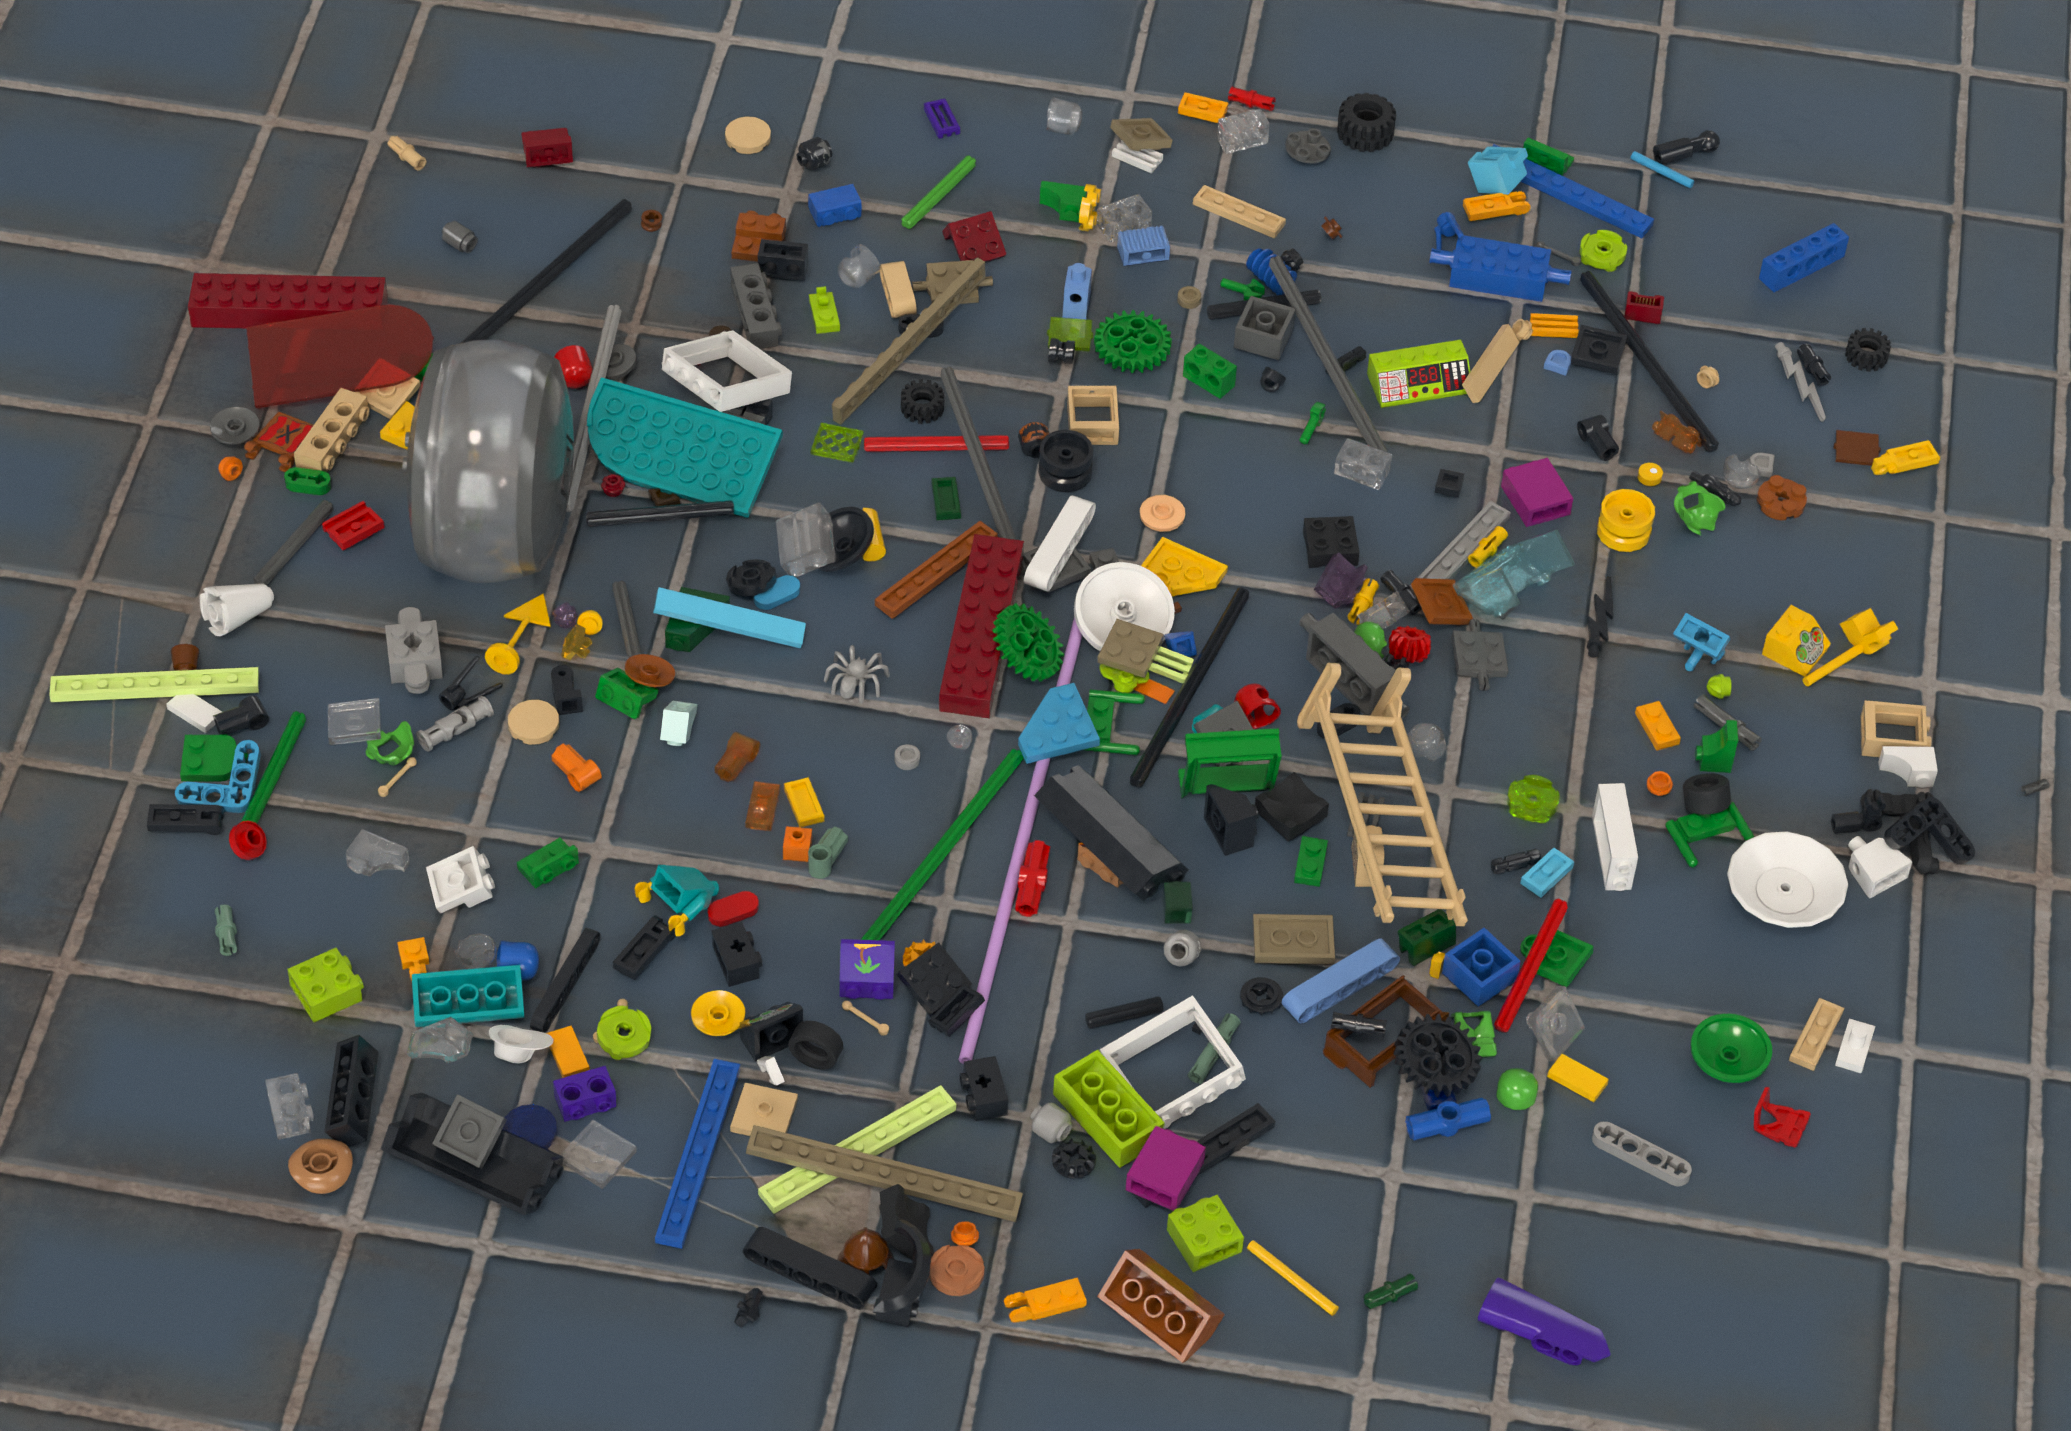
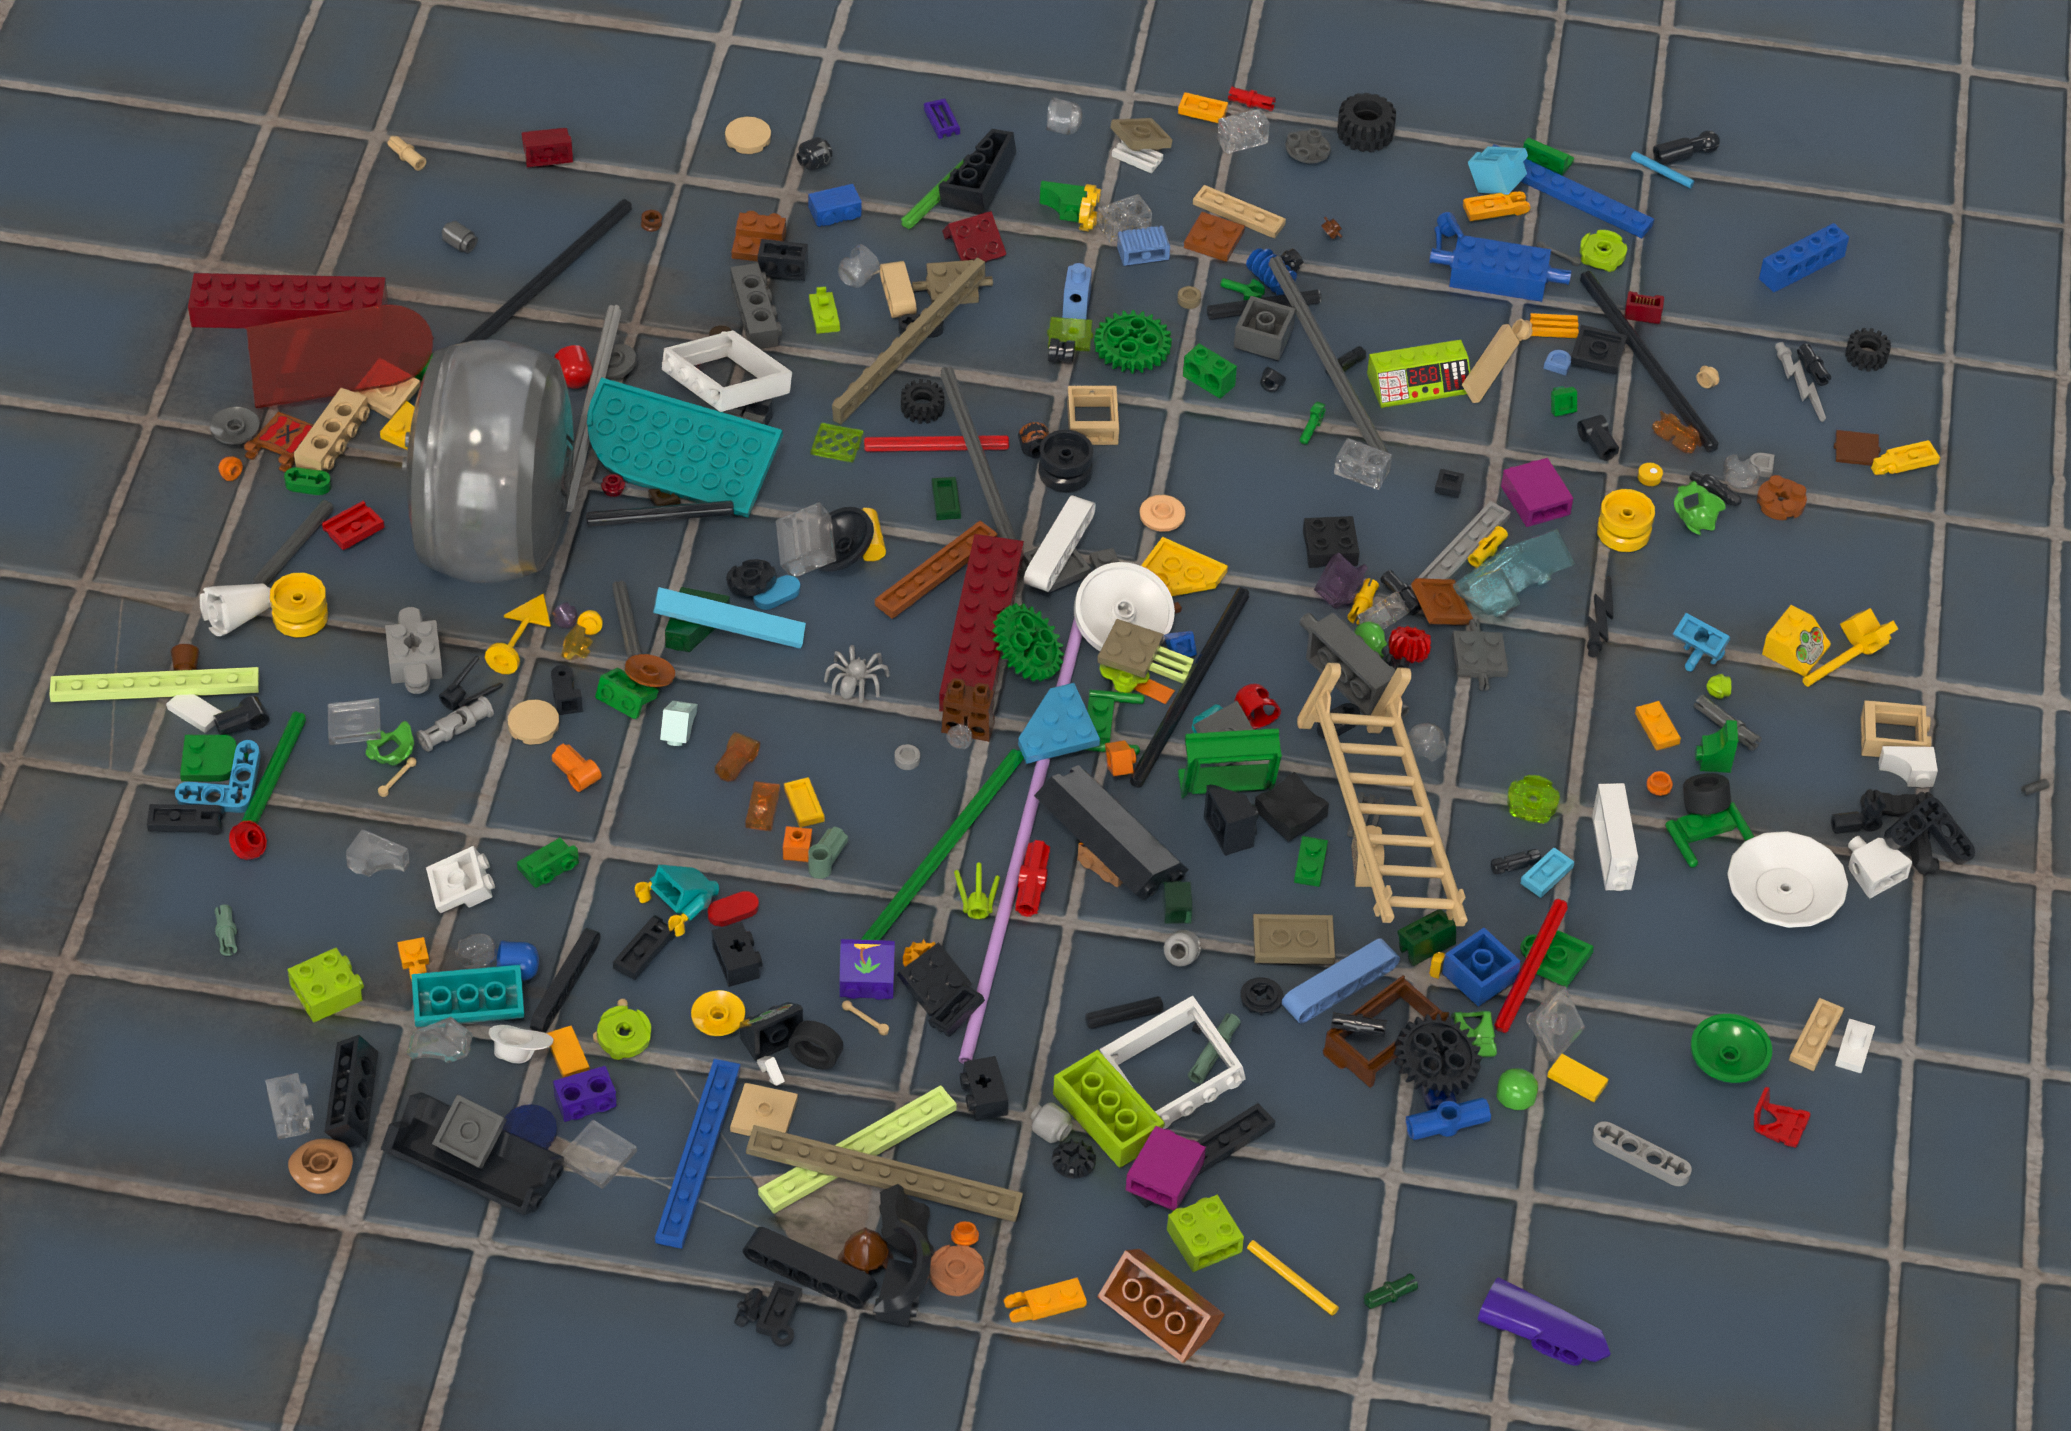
none -> yellow wheel [270,573,328,638]
none -> black hinge [756,1281,802,1347]
none -> black wedge [938,129,1016,213]
none -> reddish brown hips [941,678,995,742]
none -> lime plant [954,862,1000,919]
none -> orange plate [1105,740,1136,776]
none -> dark orange plate [1184,212,1245,262]
none -> green tile [1551,386,1577,417]

